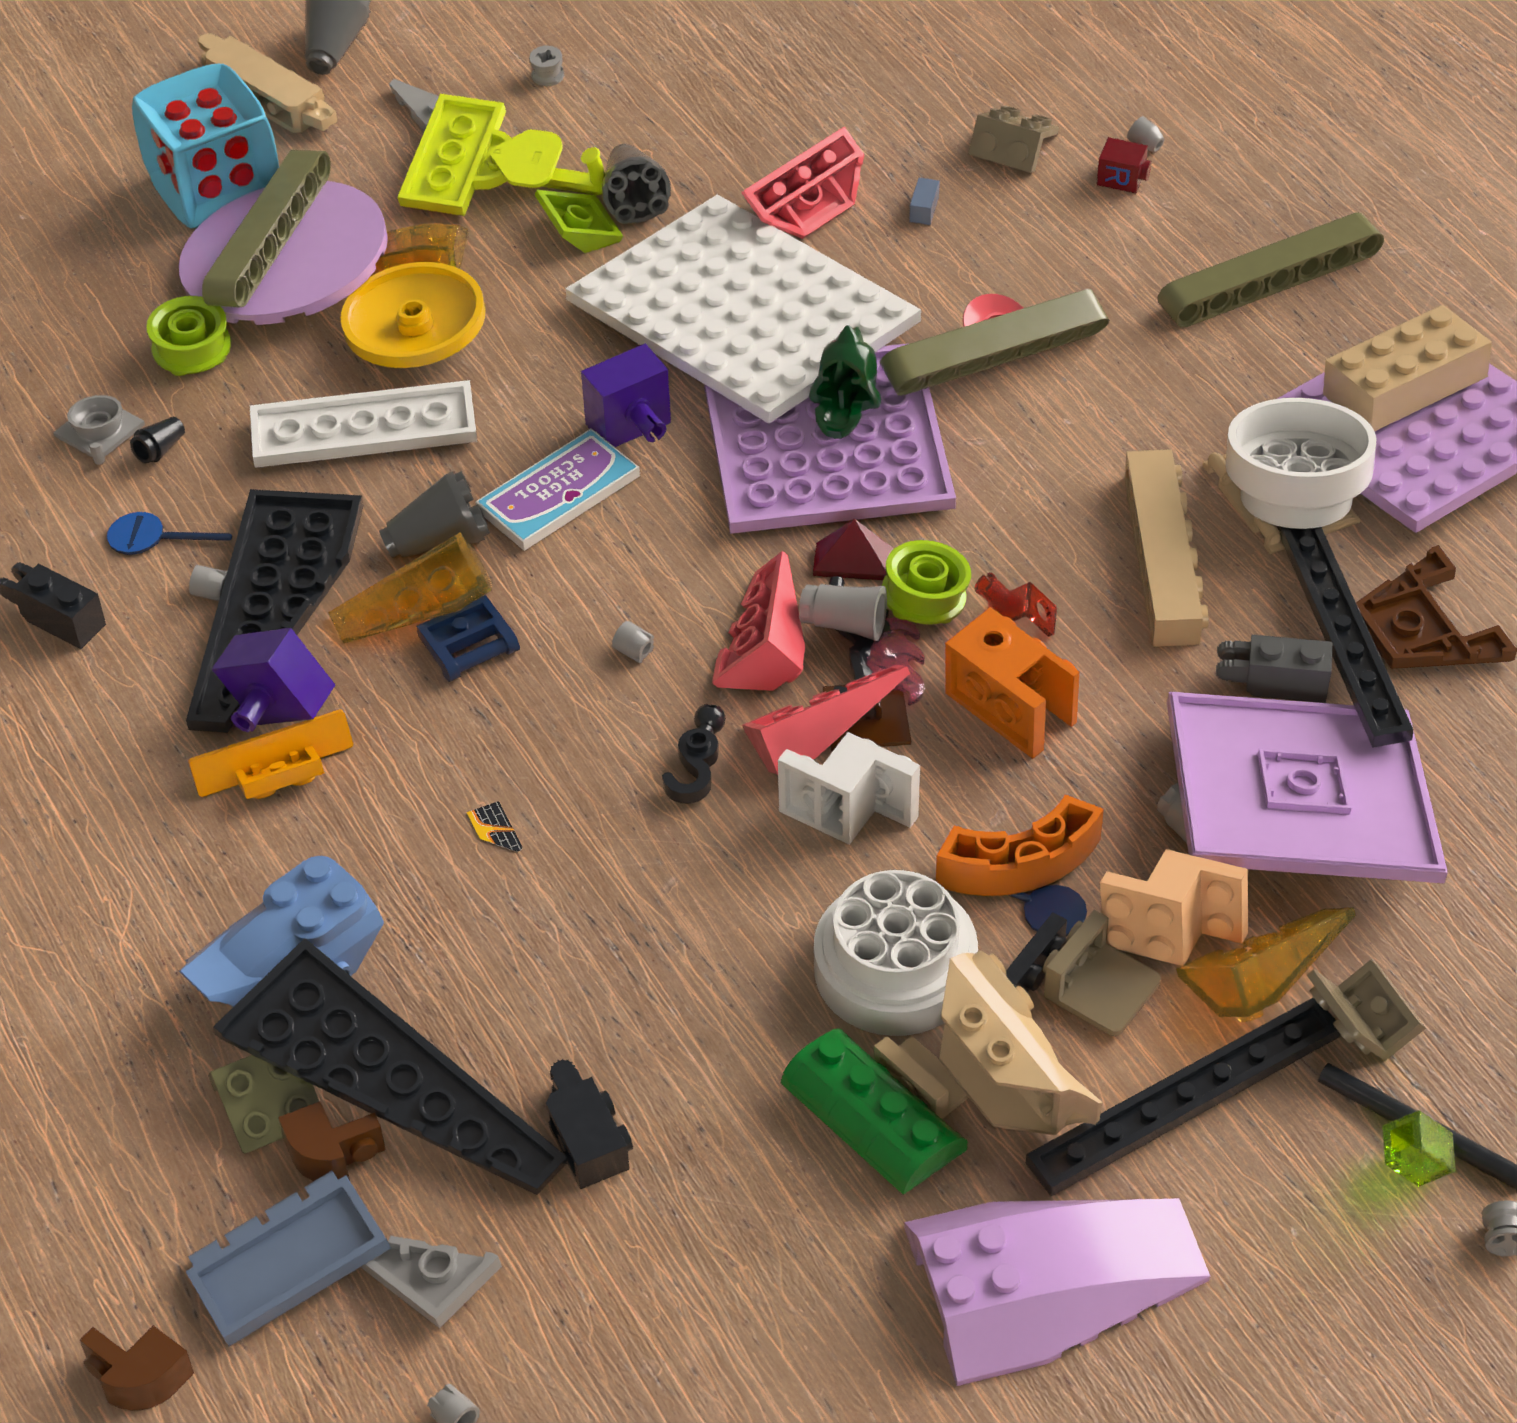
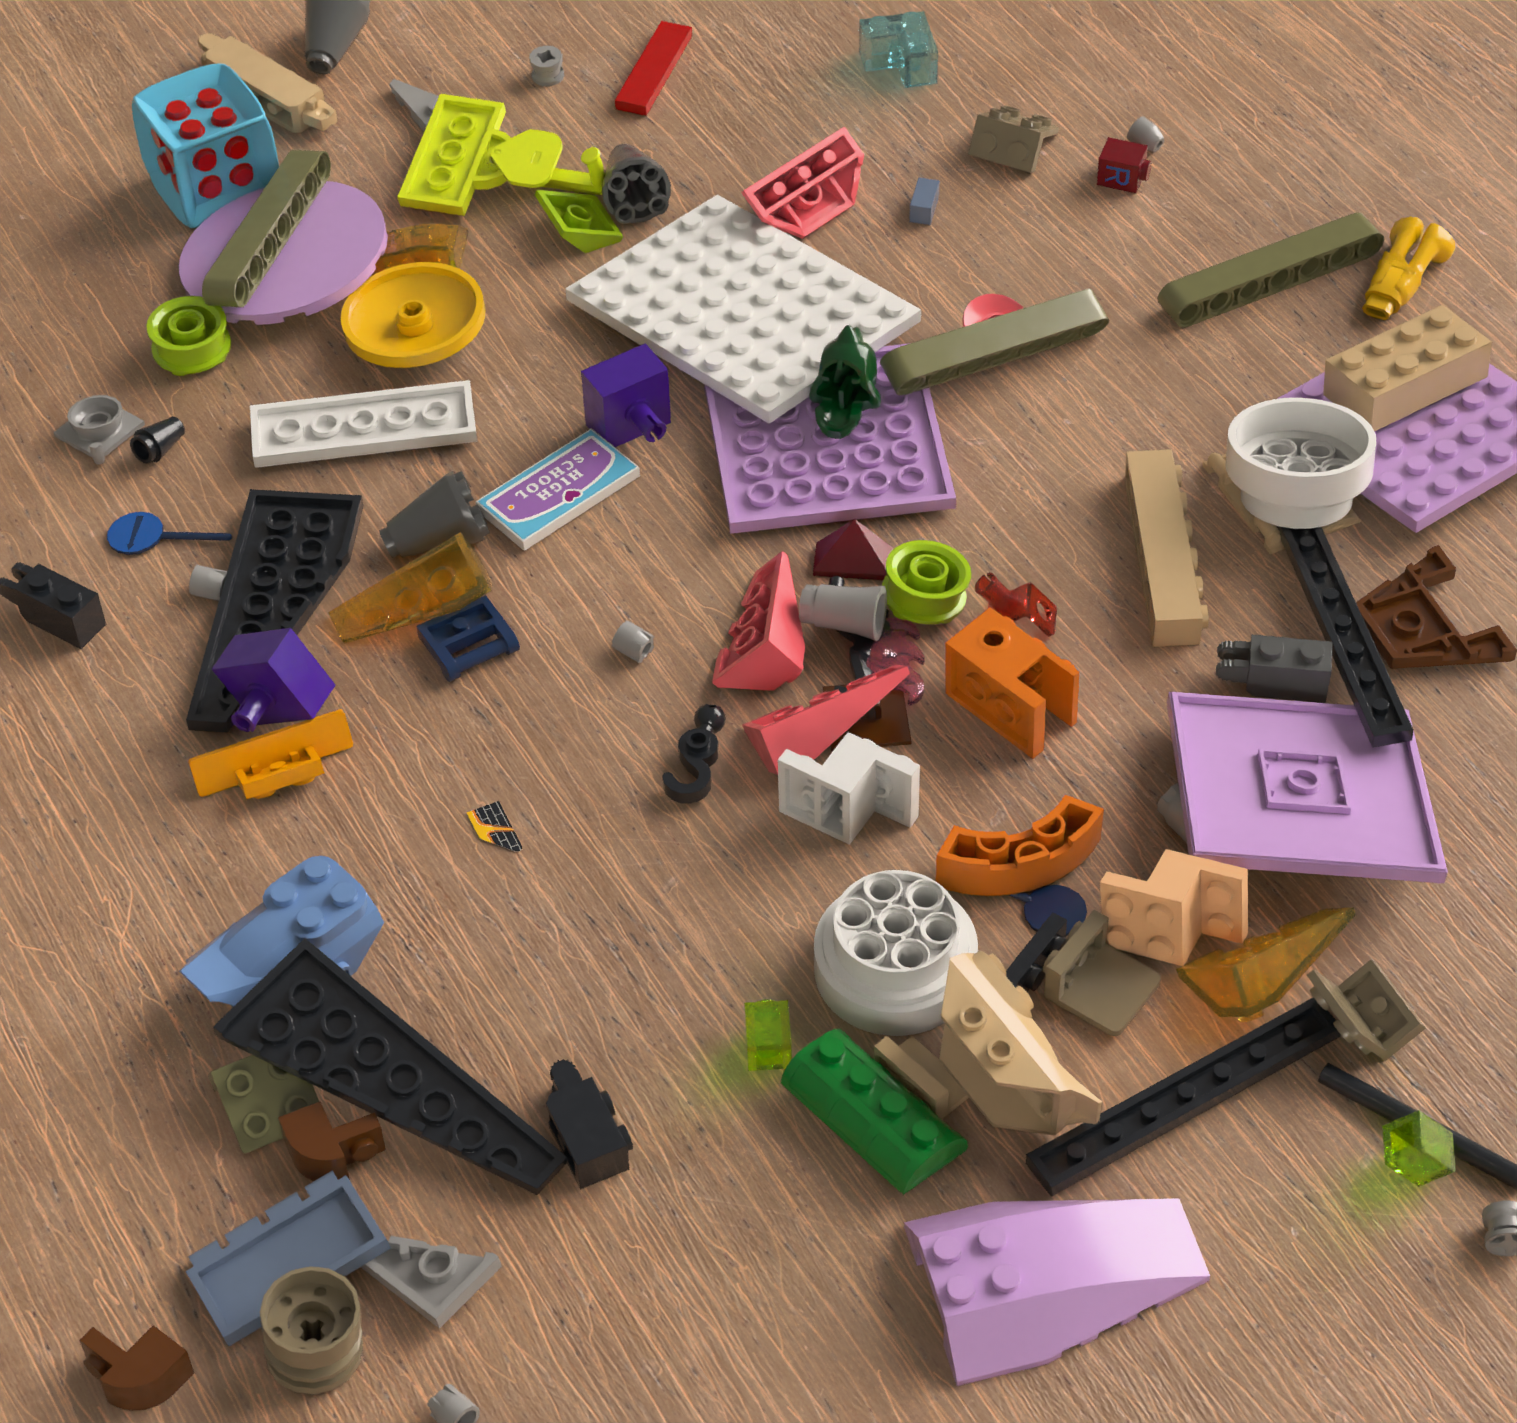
none -> dark tan wheel [260,1266,363,1395]
none -> red tile [615,21,692,116]
none -> clear neon green brick [744,999,792,1071]
none -> clear light blue brick [859,11,938,88]
none -> yellow piece [1362,217,1456,320]

